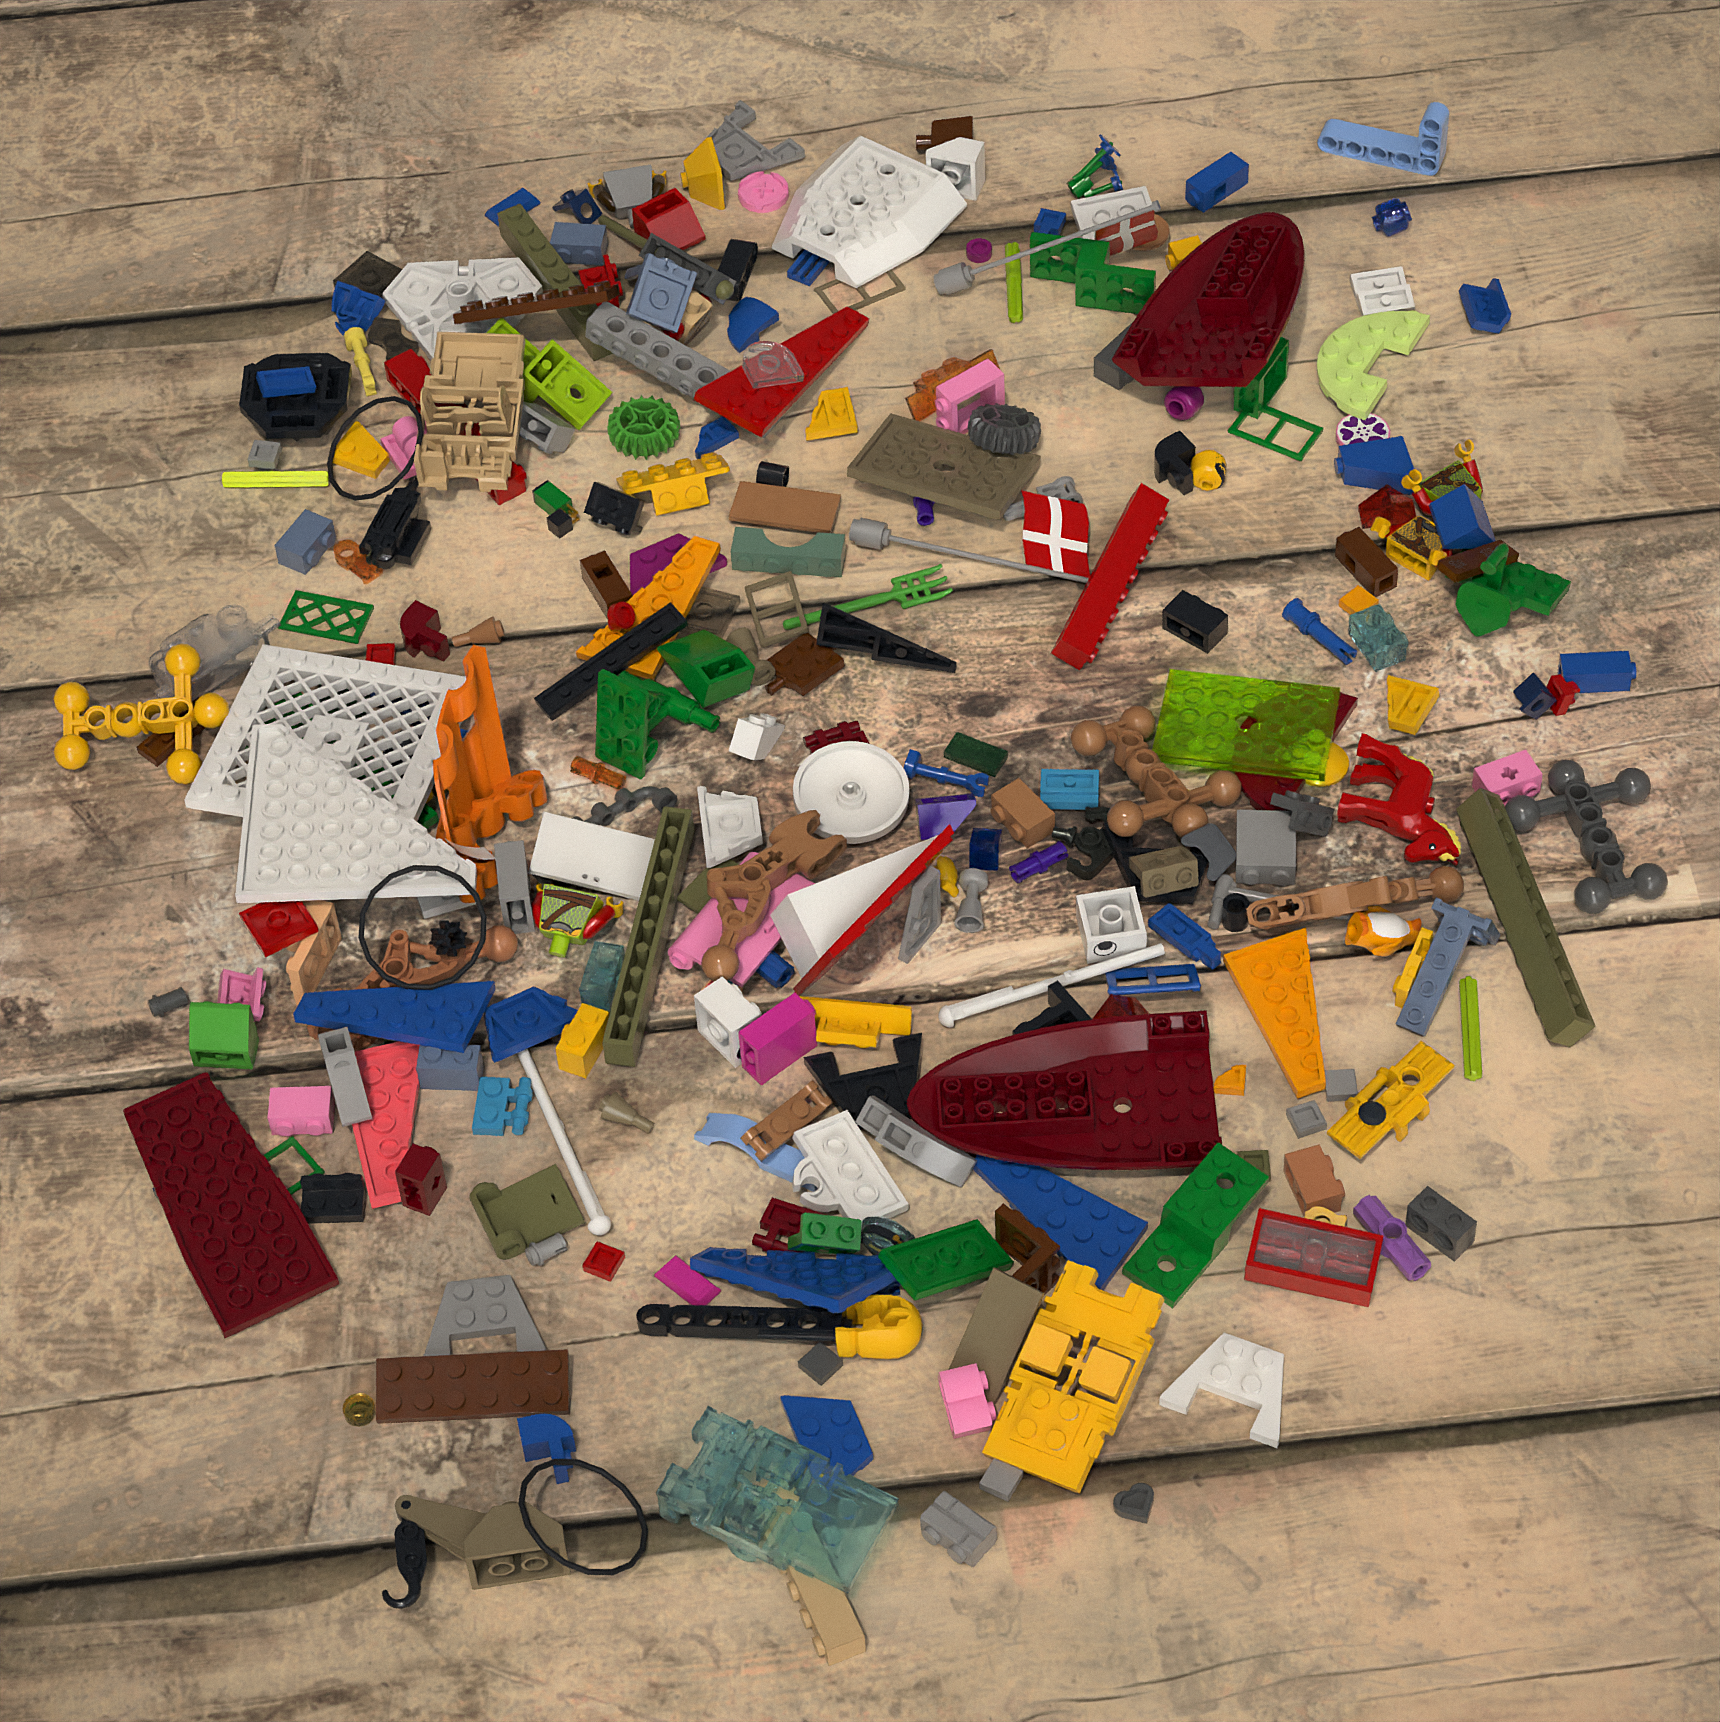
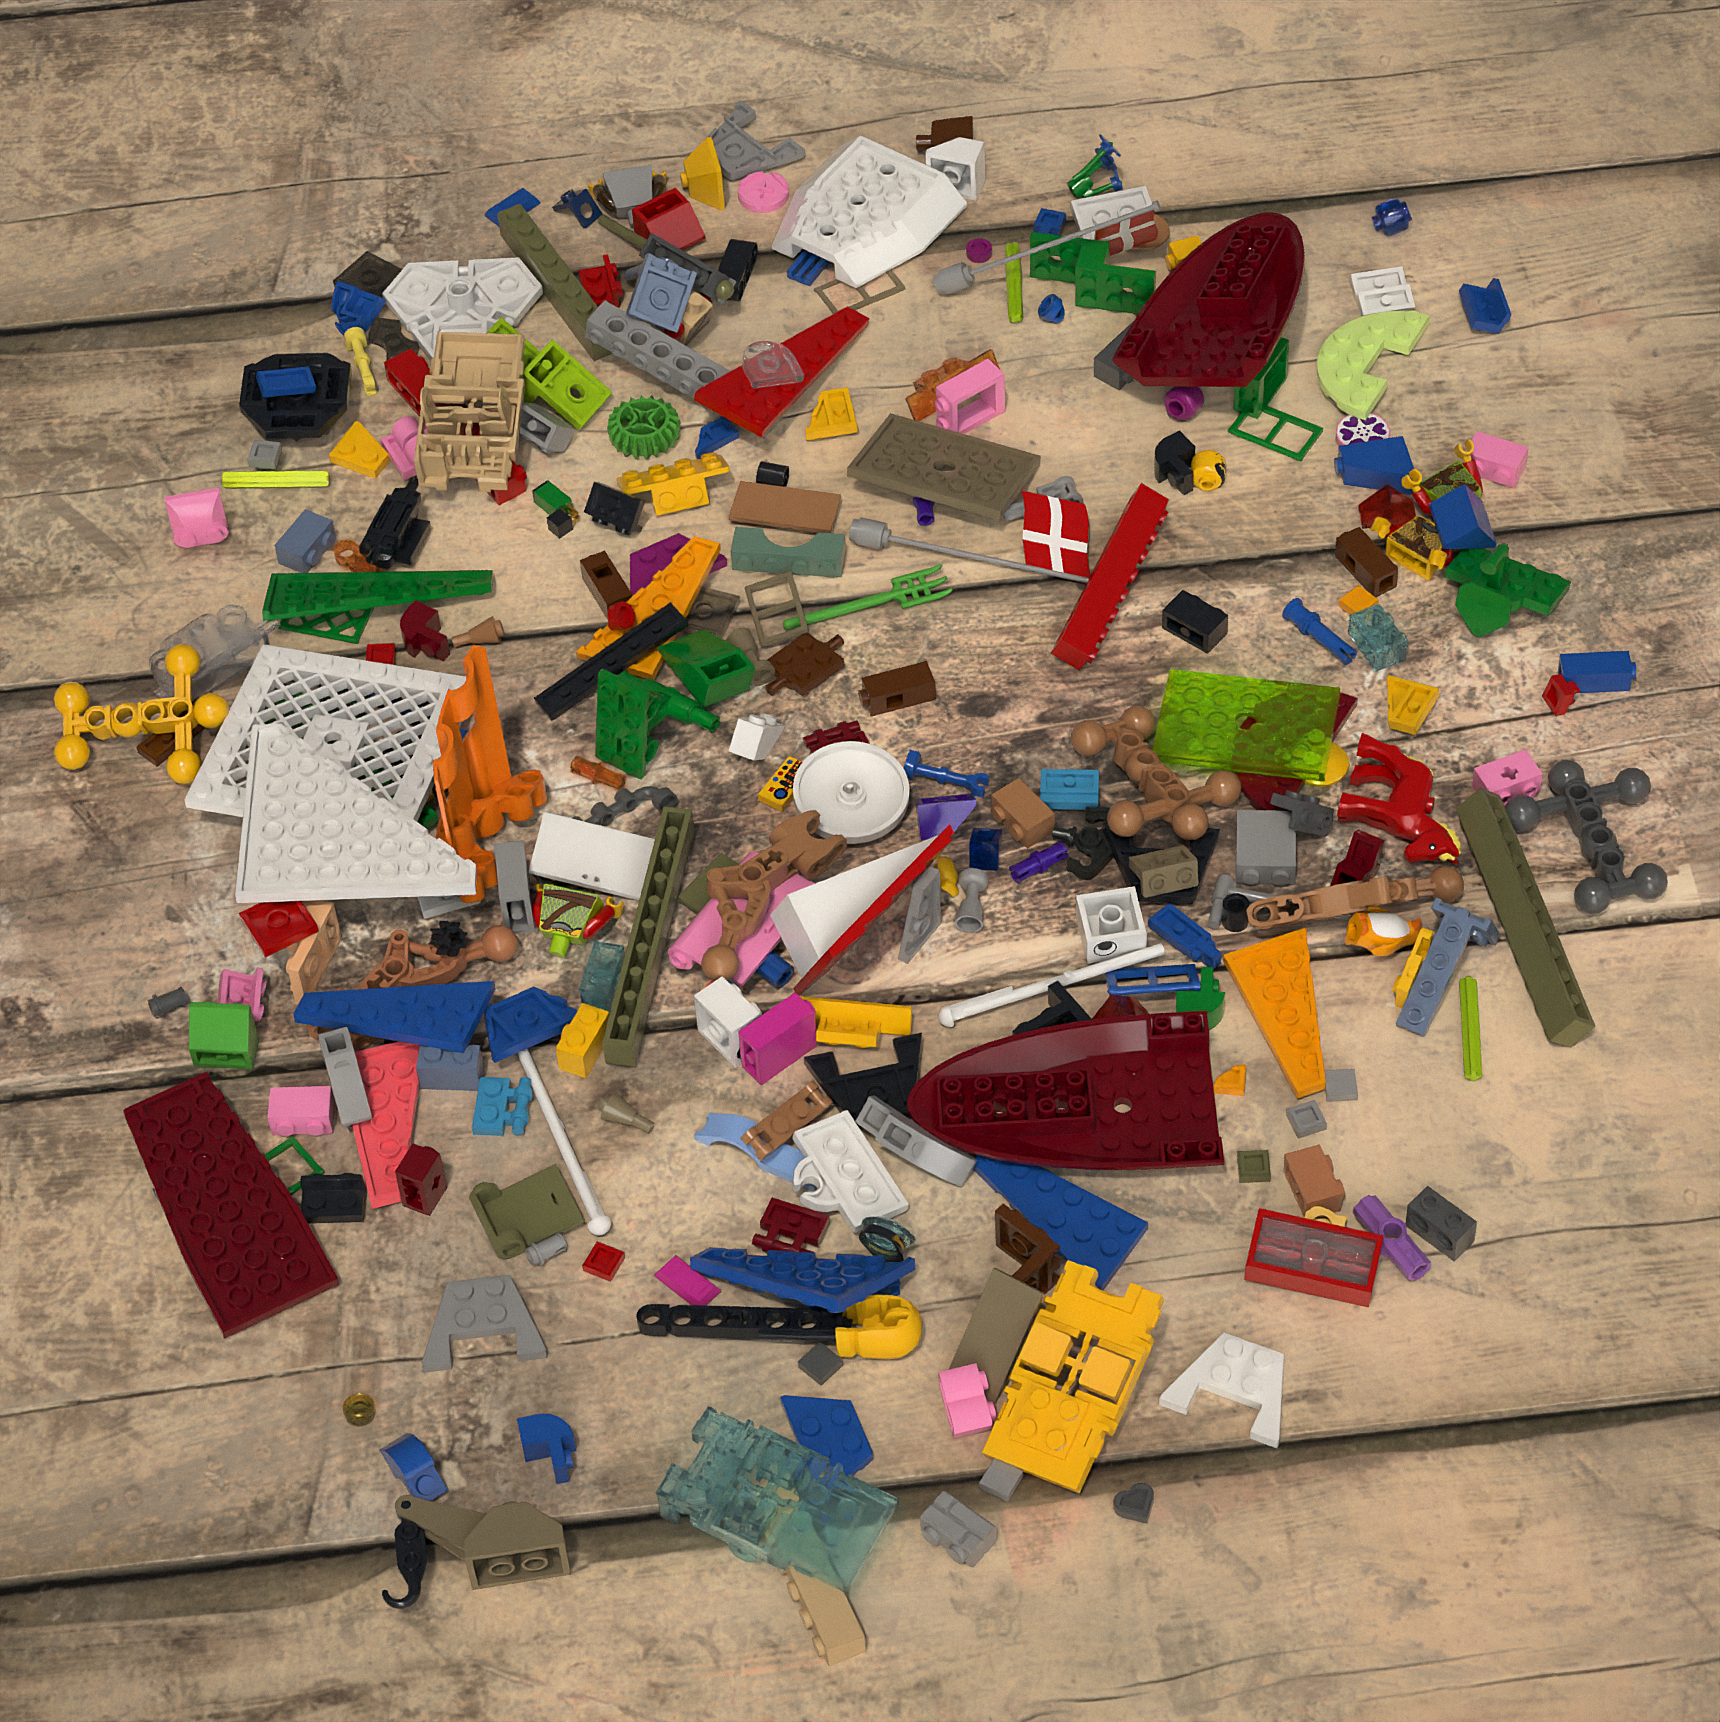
black piece [327,396,424,501] -> none
black piece [358,865,487,990] -> none
reddish brown plate [376,1349,570,1424] -> none
white sticker [445,839,495,860] -> none
reddish brown plate [453,281,620,324] -> none
black piece [518,1459,648,1576] -> none
sand blue brick [550,222,608,266] -> none
white wing [697,786,763,868] -> none
blue brick [727,297,779,353] -> none
green bracket [788,1212,862,1256] -> none
black wedge [816,603,957,673] -> none
green tile [878,1219,1014,1301] -> none
clear green tile [944,732,1008,777] -> none
dark grey gear [967,403,1041,455] -> none
green bracket [1122,1142,1269,1309] -> none
black piece [1181,823,1236,881] -> none
blue brick [1185,152,1249,213] -> none
light blue beam [1317,102,1449,176] -> none
yellow piece [1327,1040,1455,1159] -> none
reddish brown tile [1436,539,1519,583] -> none
dark blue bracket [1513,673,1557,720] -> none
none -> bright pink slope [164,487,229,548]
none -> green wing [262,570,493,621]
none -> blue brick [380,1433,447,1501]
none -> yellow tile [758,756,803,812]
none -> reddish brown brick [858,661,936,717]
none -> blue tile [1038,294,1065,323]
none -> green brick [1176,967,1225,1030]
none -> dark red brick [1330,829,1385,886]
none -> bright pink brick [1466,431,1529,488]

